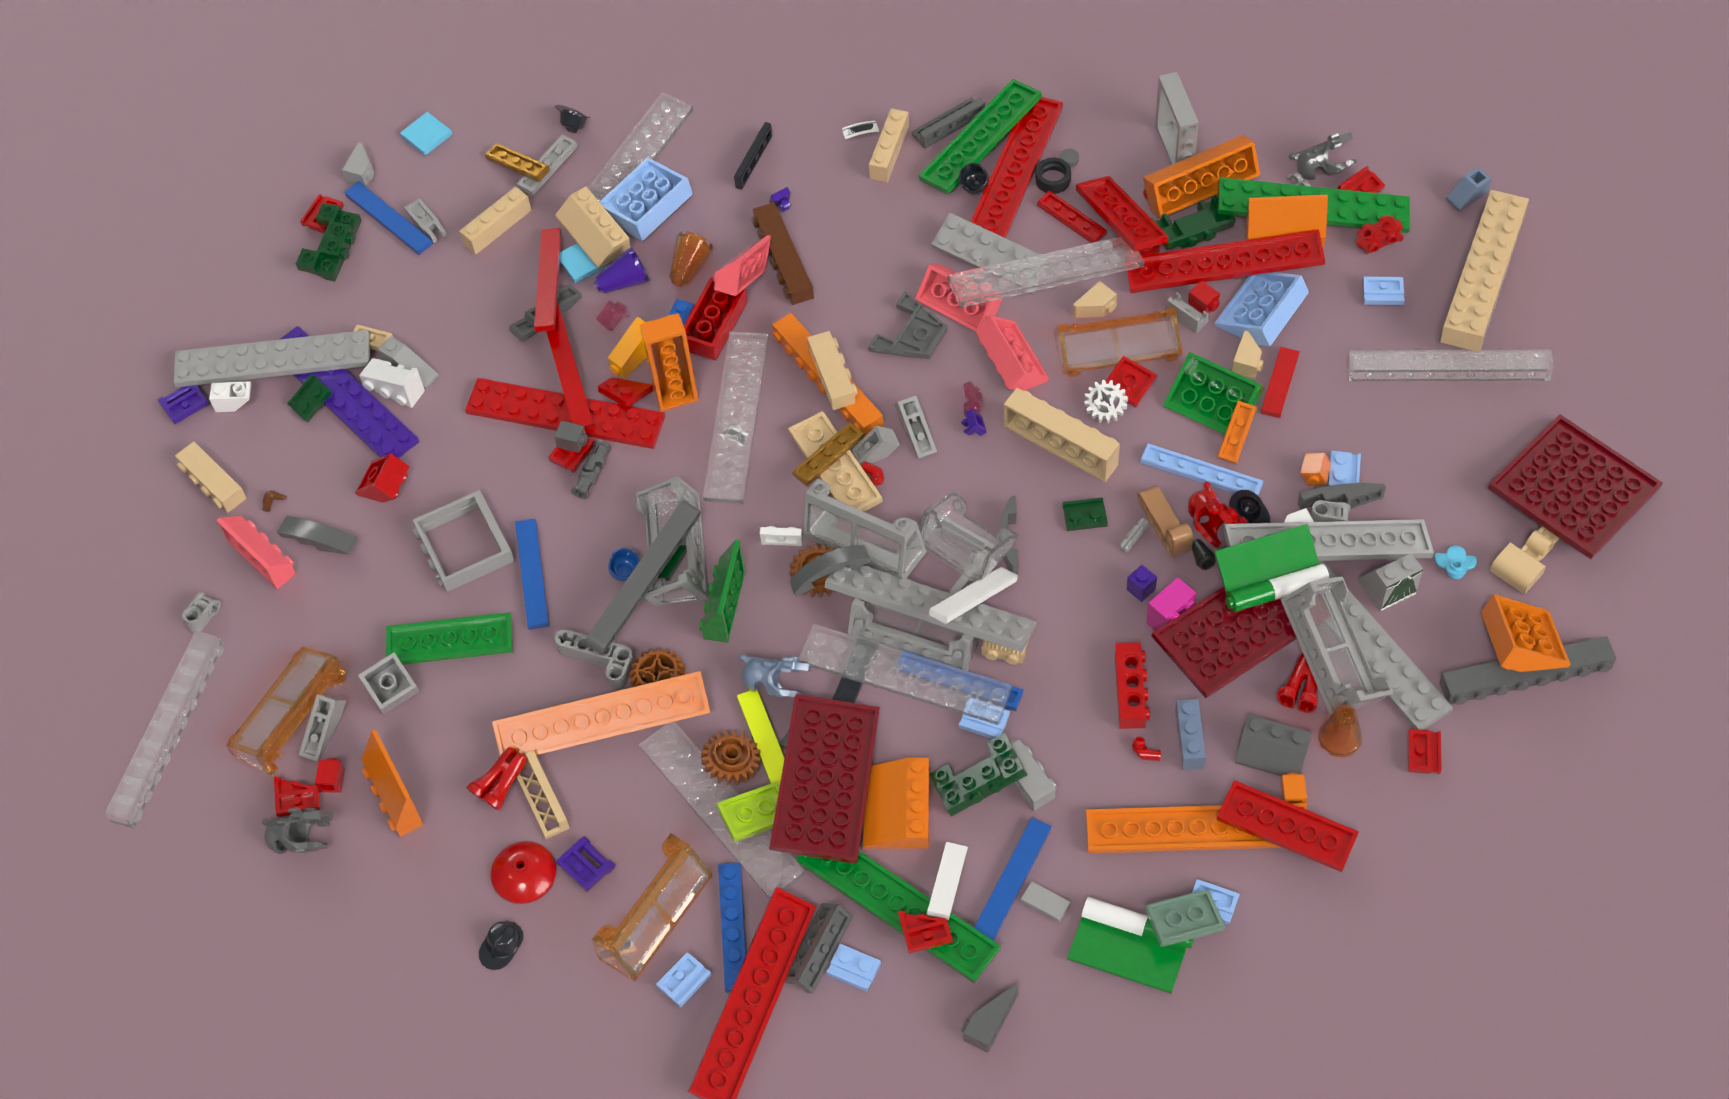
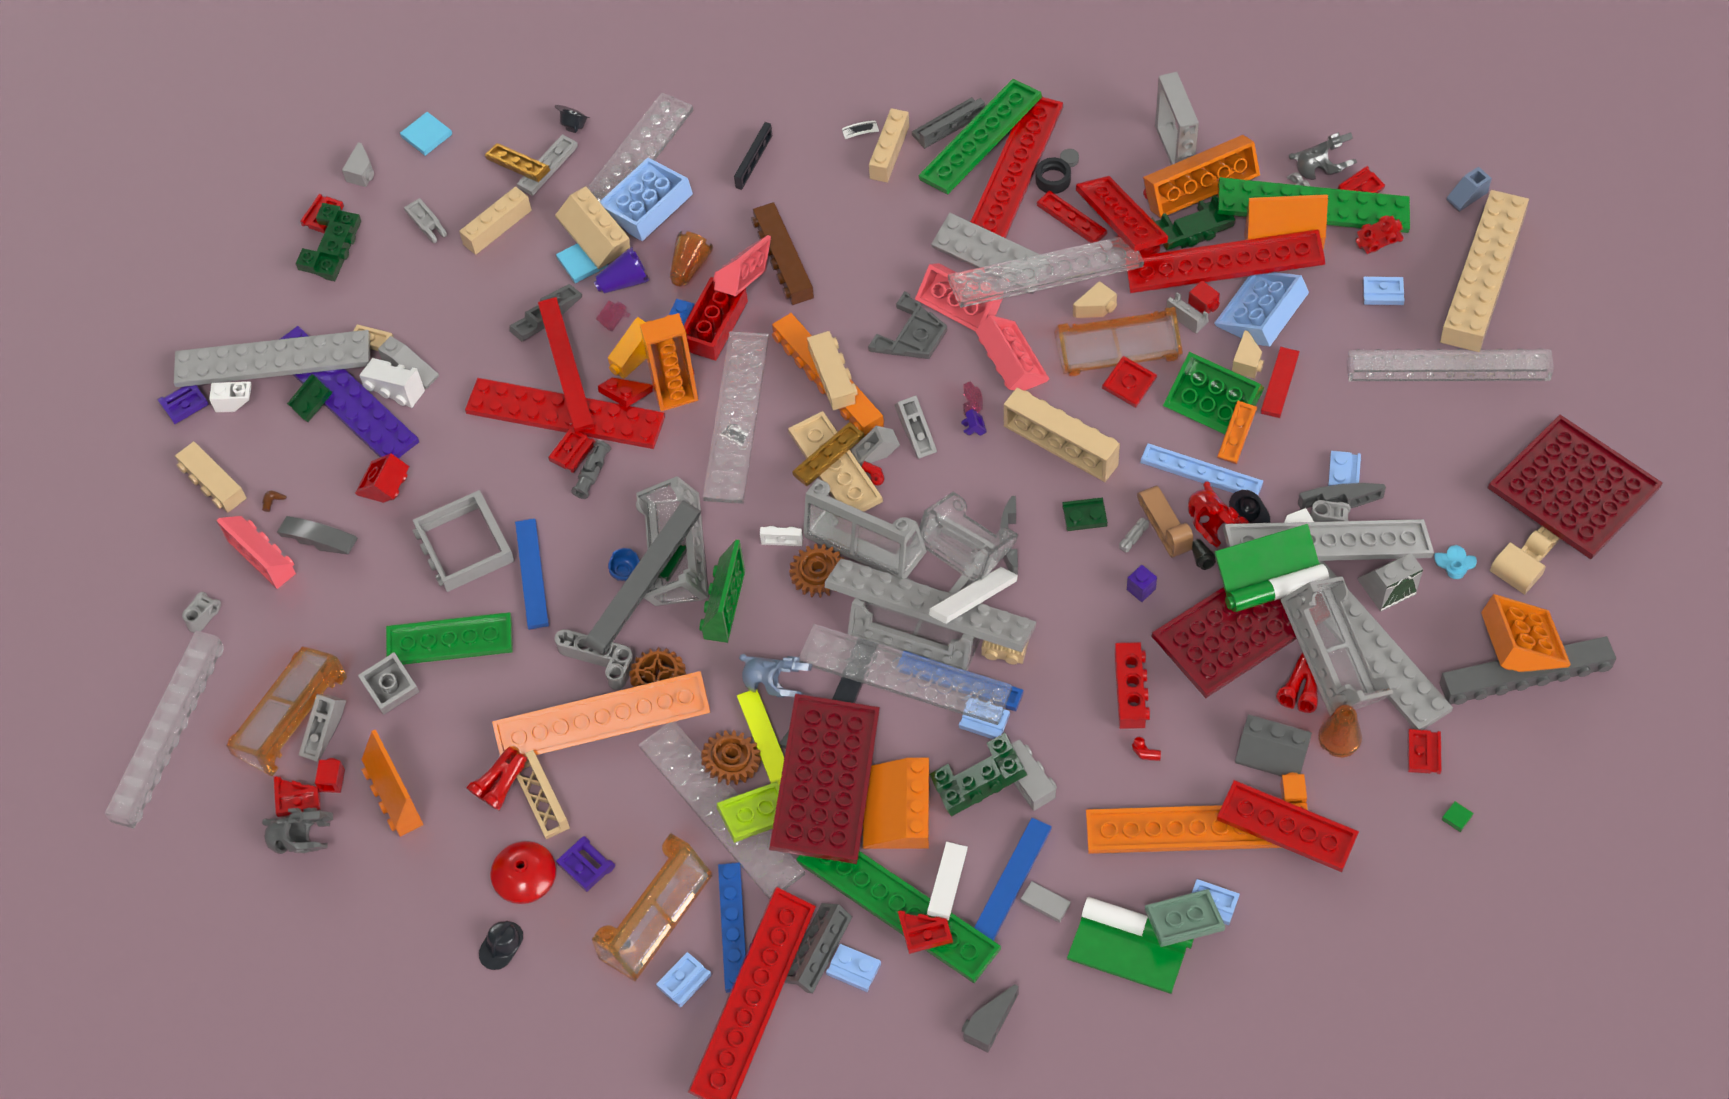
blue tile [344,181,433,255] -> none
tile [534,227,562,332] -> none
dark grey brick [554,420,588,453] -> none
dark purple tile [769,187,791,212] -> none
dark grey slope [790,545,871,597] -> none
black hair [959,163,989,194] -> none
white gear [1084,380,1128,423] -> none
dark pink brick [1146,577,1196,630] -> none
sand blue brick [1175,699,1206,770] -> none
orange brick [1301,452,1331,486] -> none
none -> green tile [1442,801,1474,833]

